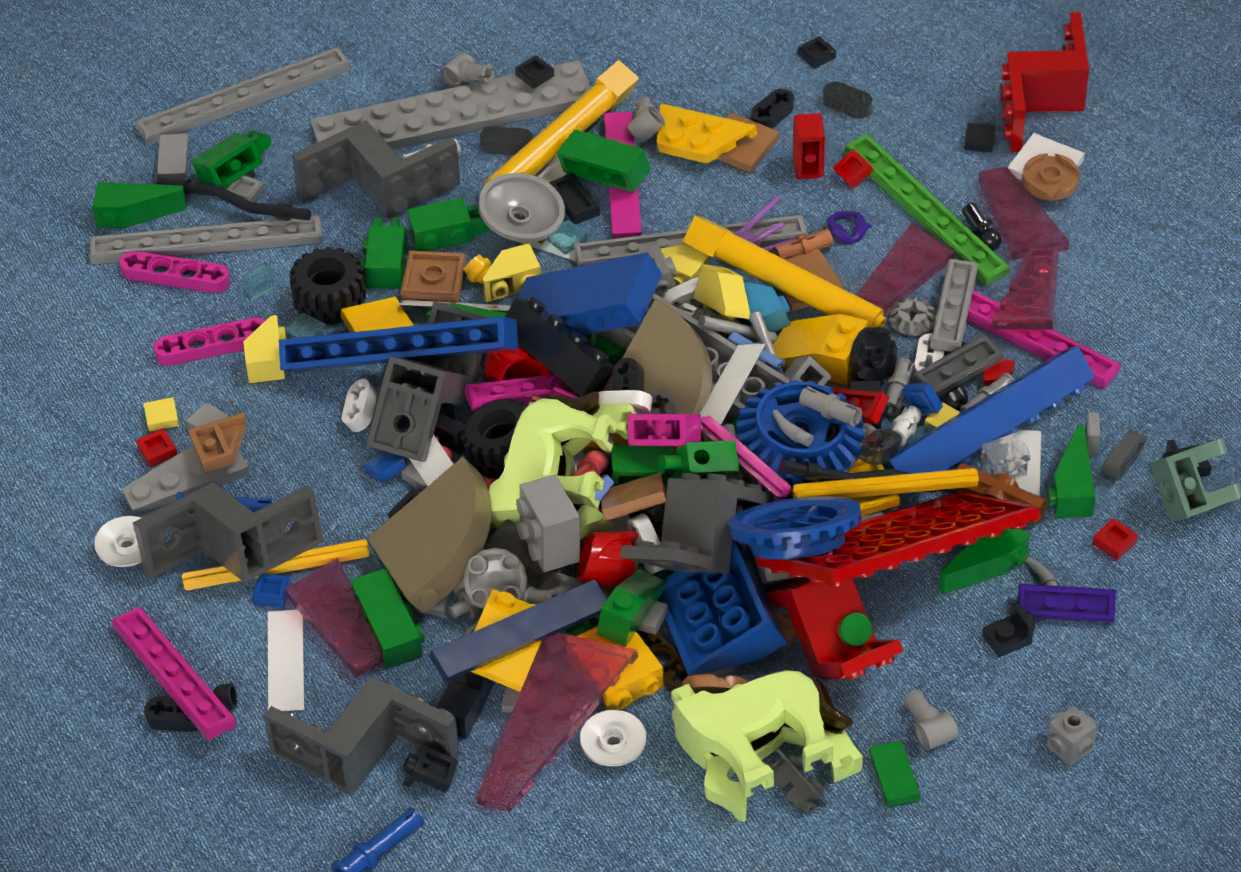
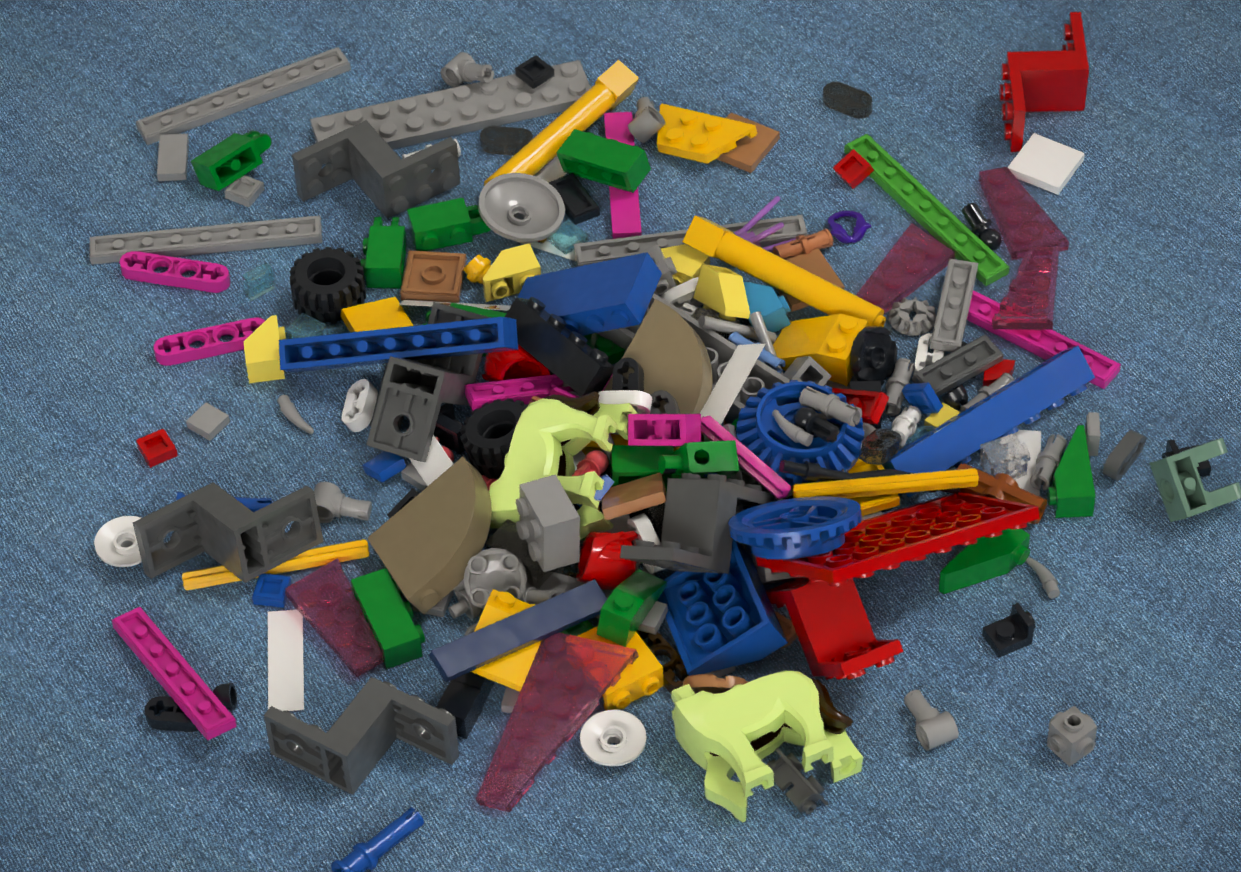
green slope [92,182,187,228] -> none
light grey wing [122,446,250,517] -> none
light yellow tile [144,397,179,432] -> none
black bar [157,178,311,221] -> none
medium nougat wing [188,412,247,473] -> none
black bracket [402,744,458,793] -> none
black beam [751,89,794,129] -> none
red brick [793,113,825,179] -> none
black tile [797,36,836,69] -> none
green tile [837,613,872,646] -> none
green tile [869,740,920,807] -> none
black tile [964,123,996,152] -> none
dark purple tile [1017,584,1116,623] -> none
medium nougat tile [1022,153,1080,201] -> none
red tile [1092,518,1138,561] -> none
none -> light grey helmet [277,395,314,434]
none -> light grey pin [314,482,372,523]
none -> black axle [794,407,840,443]
none -> light grey pin [1030,434,1067,490]

